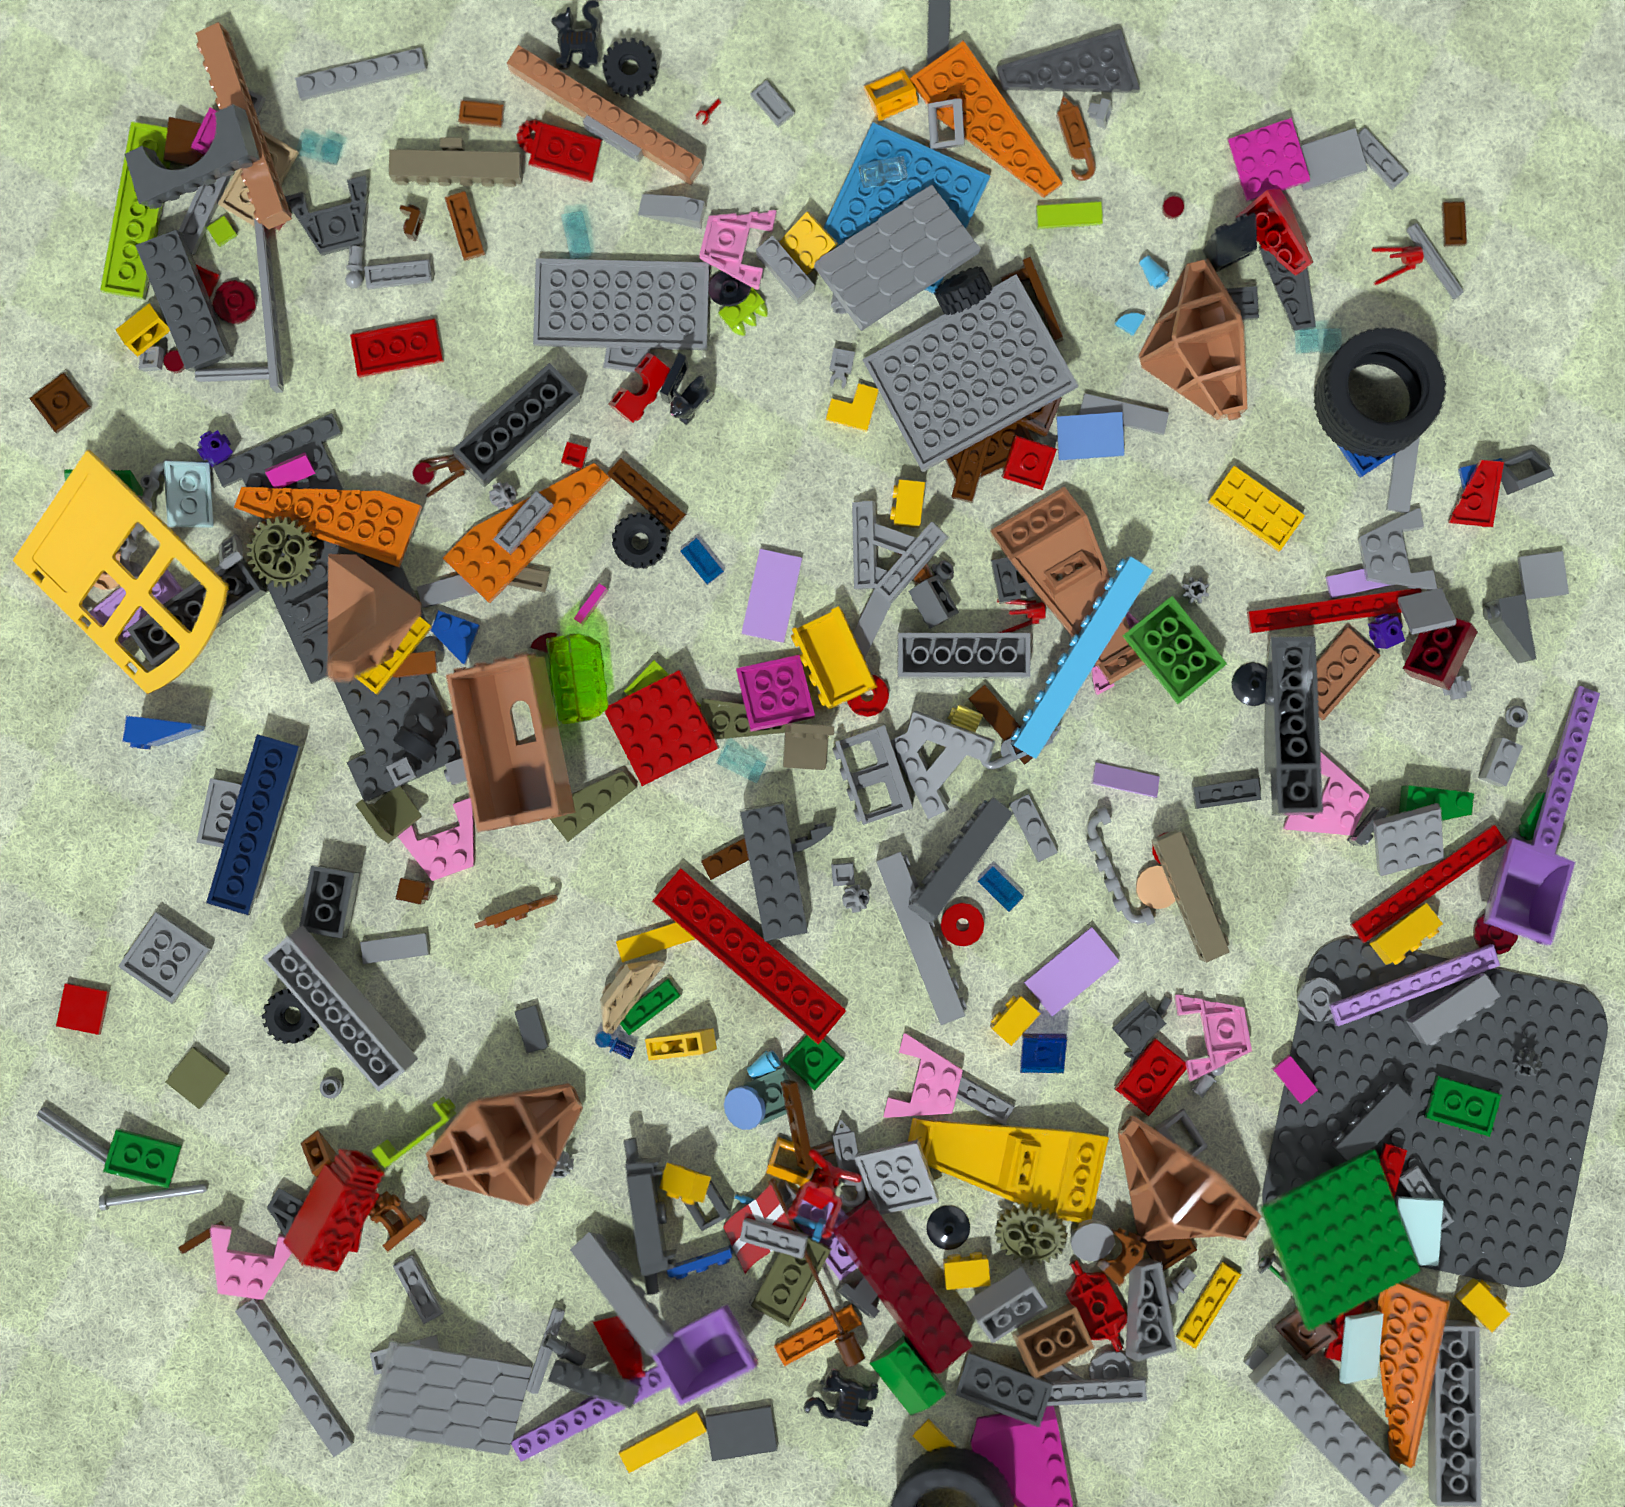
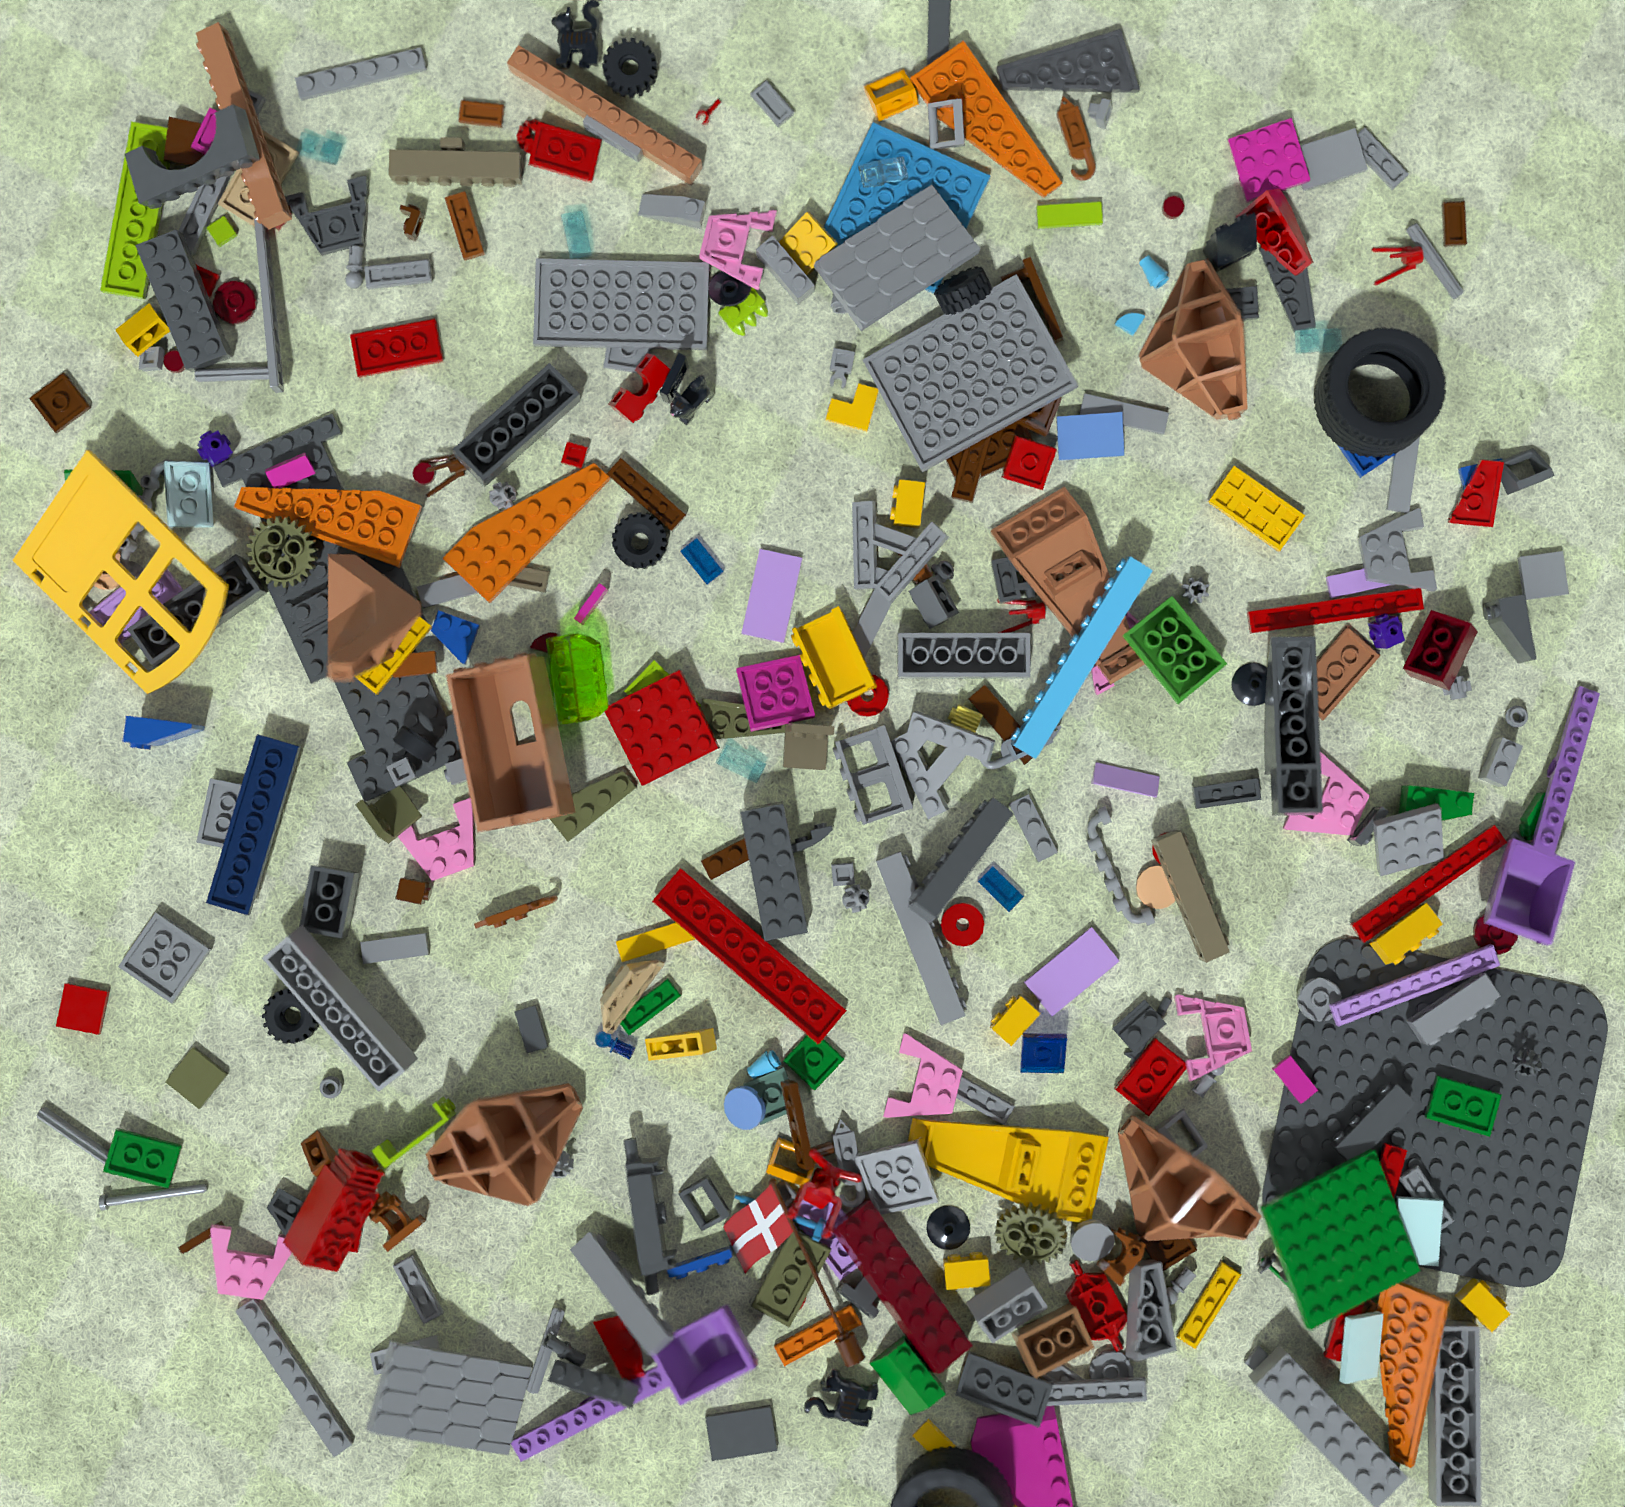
light grey tile [219,534,243,571] -> none
light grey tile [493,490,554,555] -> none
yellow tile [619,1410,707,1473] -> none
yellow brick [659,1163,711,1205] -> none
light grey tile [740,1218,809,1259] -> none
reddish brown tile [1274,1308,1339,1361] -> none
light grey tile [1398,588,1456,634] -> none

